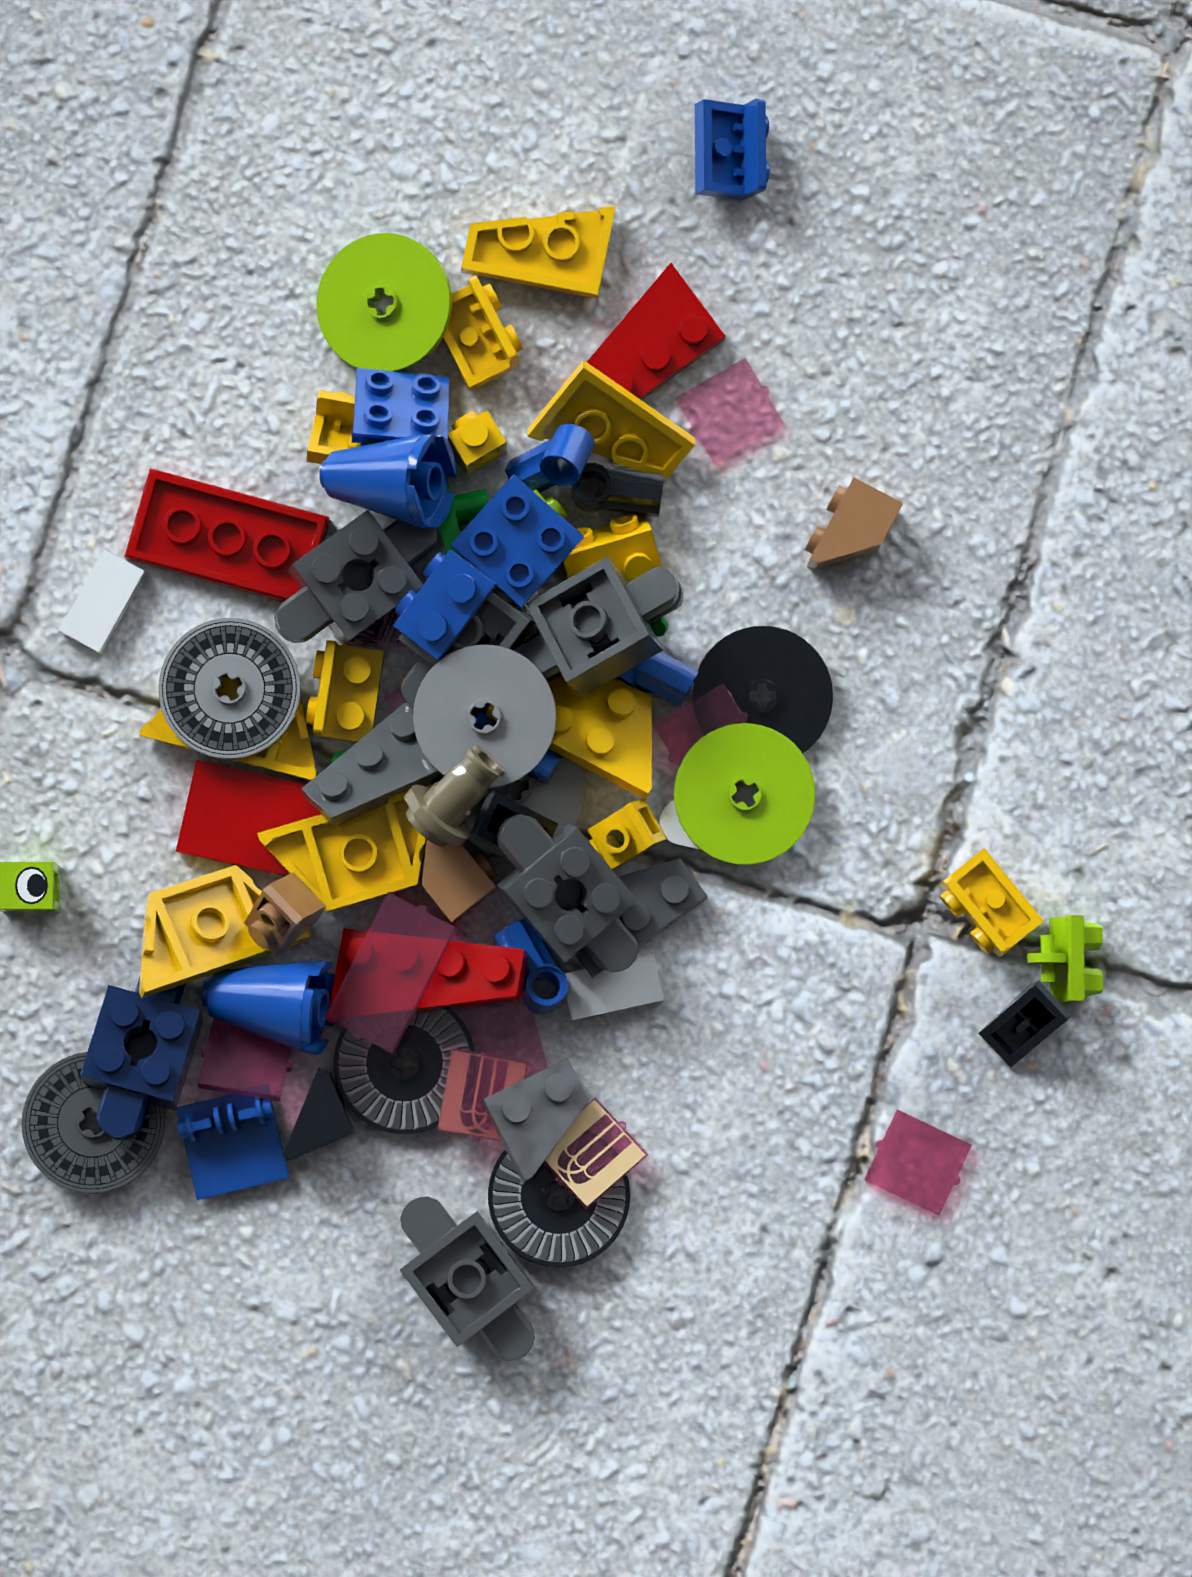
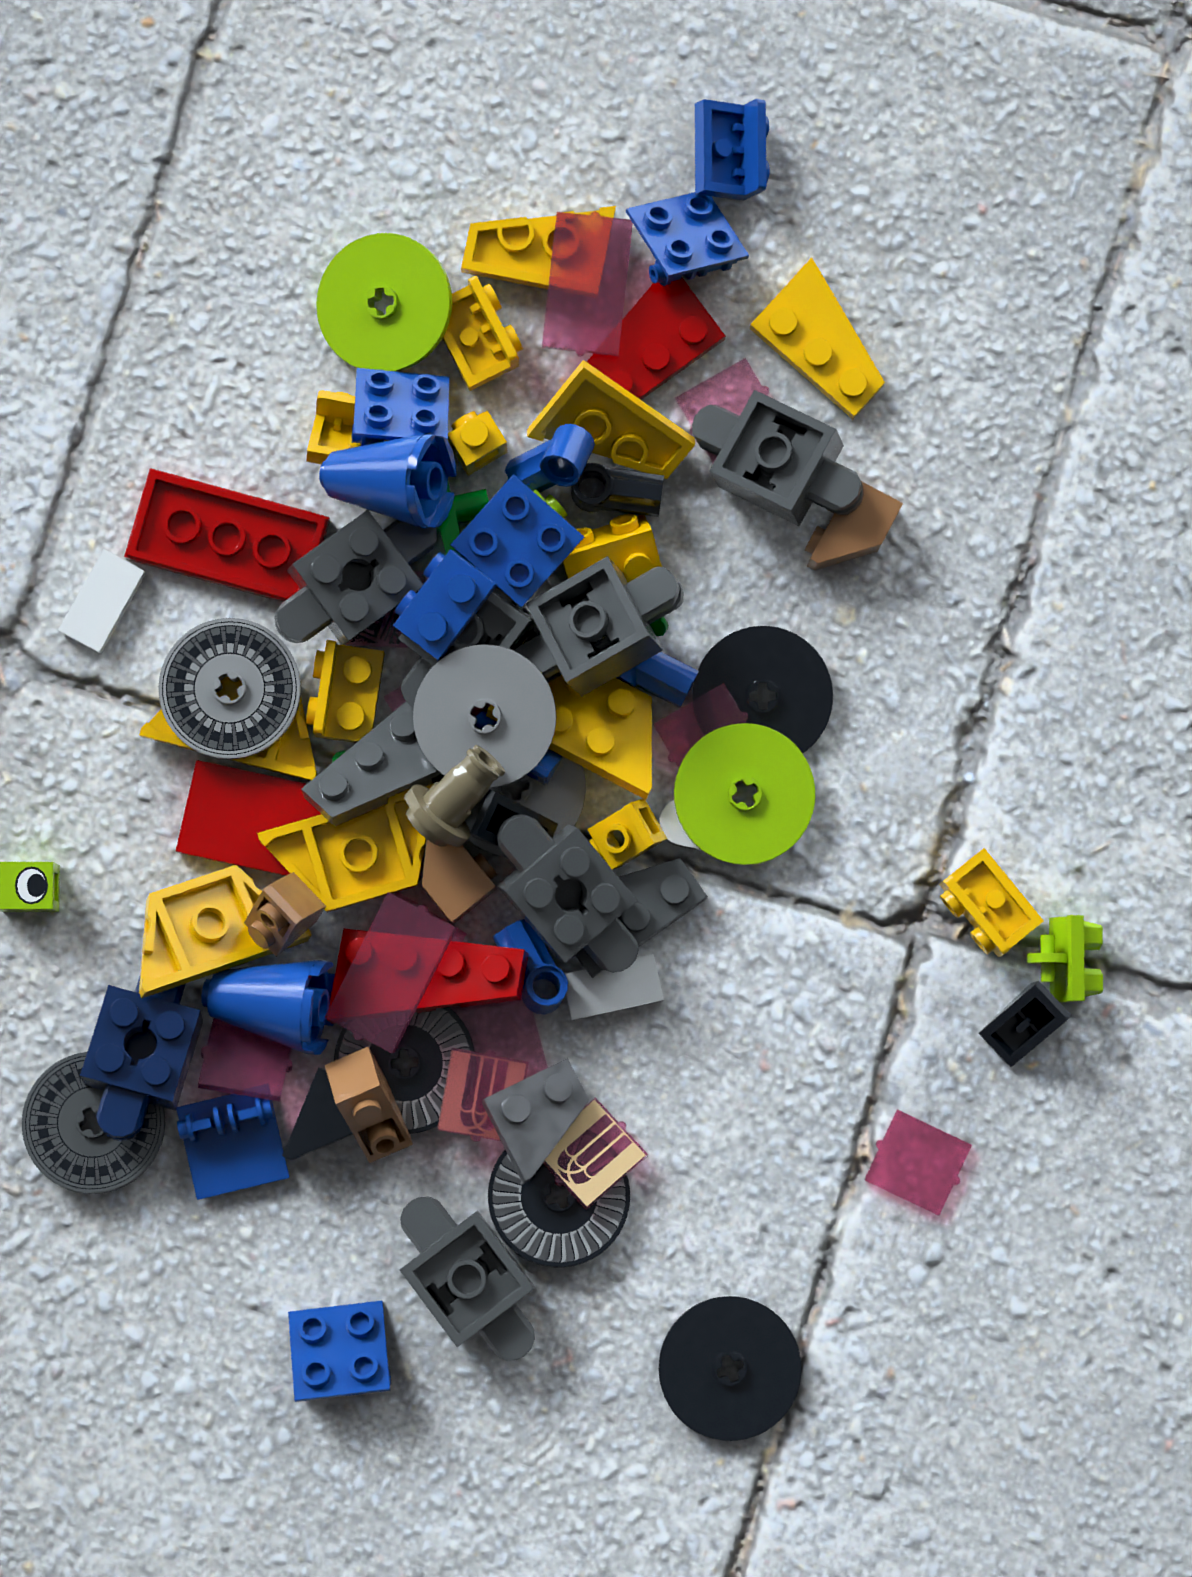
none -> blue hinge [288,1300,392,1402]
none -> medium nougat slope [325,1046,413,1163]
none -> clear pink piece [542,211,633,357]
none -> blue hinge [626,192,749,286]
none -> black piece [658,1296,802,1441]
none -> dark grey brick [692,390,864,526]
none -> yellow wing [749,257,885,420]

